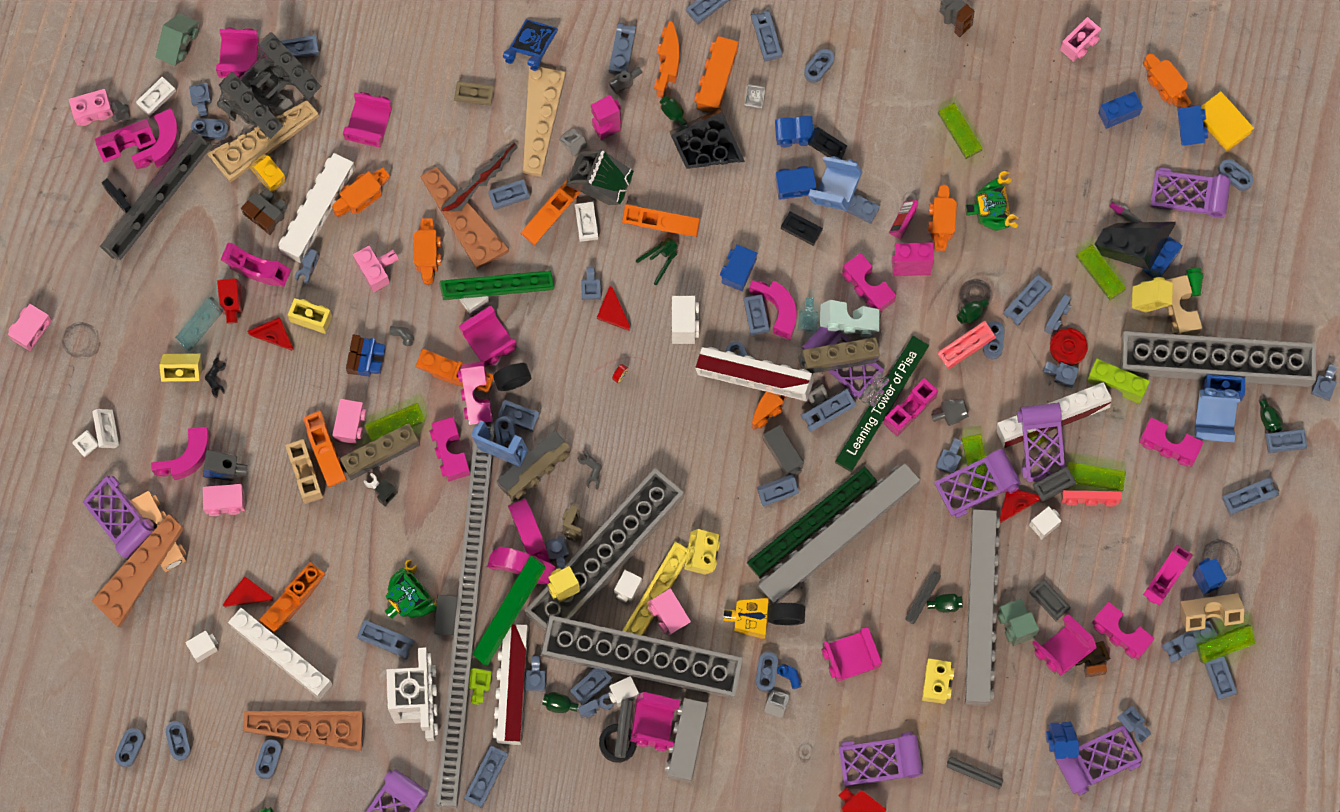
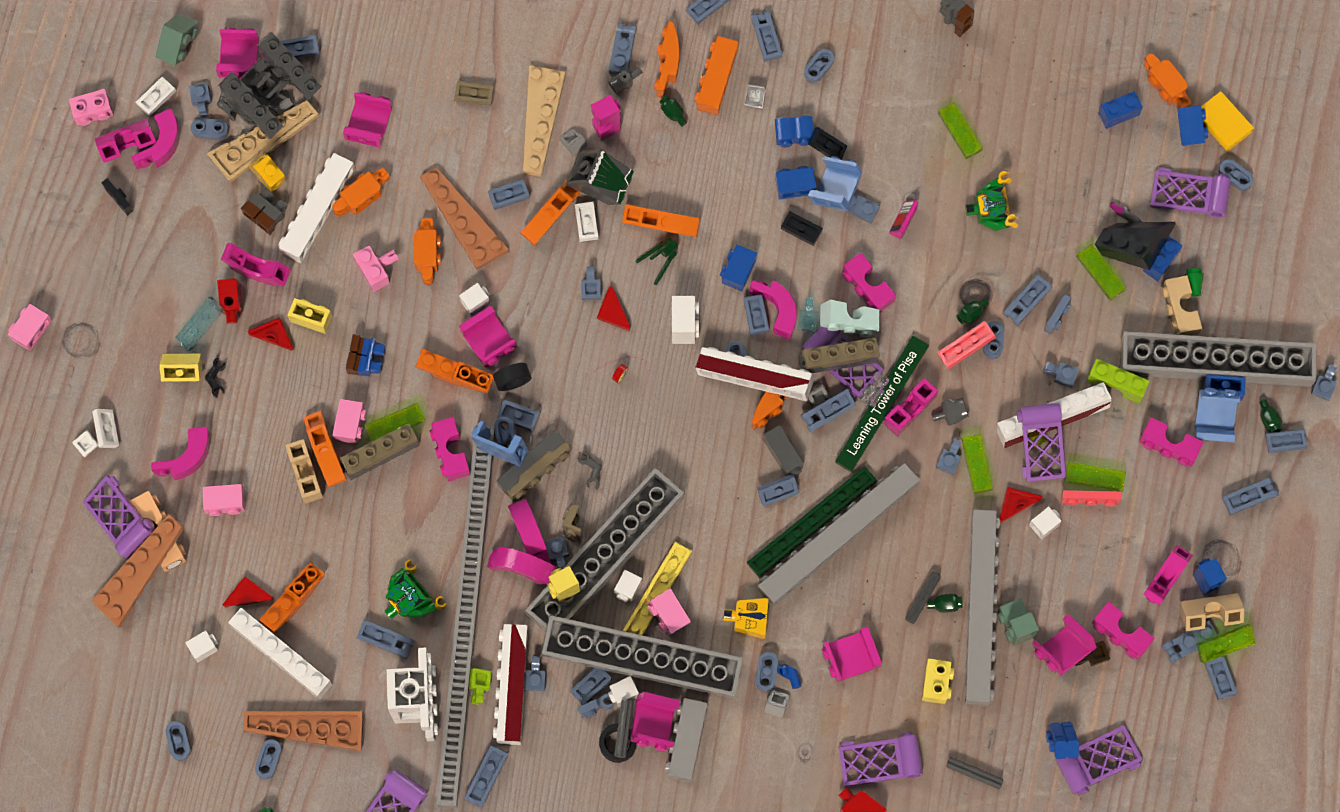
dark grey tile [99,131,212,260] -> none
dark grey piece [111,100,130,122] -> none
sand blue plate [115,728,144,767] -> none
dark grey torso [203,450,248,481] -> none
sand blue plate [295,249,319,284] -> none
pearl dark grey piece [364,473,398,506] -> none
dark grey arm [389,326,414,346] -> none
dark grey tile [434,595,457,635] -> none
green tile [439,270,554,300] -> none
dark grey sword [441,142,518,211] -> none
arch [458,361,493,425] -> none
green tile [473,556,546,666] -> none
flag [503,19,558,71] -> none
dark green plant [542,692,579,713] -> none
black wedge [669,108,745,169] -> none
light yellow brick [684,529,720,575] -> none
black tyre [768,603,805,626] -> none
dark pink panel [892,242,934,276] -> none
orange hinge [928,184,957,252] -> none
medium lavender piece [934,449,1021,518] -> none
dark grey tile [1029,579,1071,621] -> none
dark grey tile [1033,466,1076,502] -> none
red tile [1050,328,1088,366] -> none
bright pink brick [1060,17,1101,62] -> none
dark orange tile [1084,664,1107,678] -> none
sand blue plate [1117,706,1151,743] -> none
light yellow brick [1132,277,1173,313] -> none

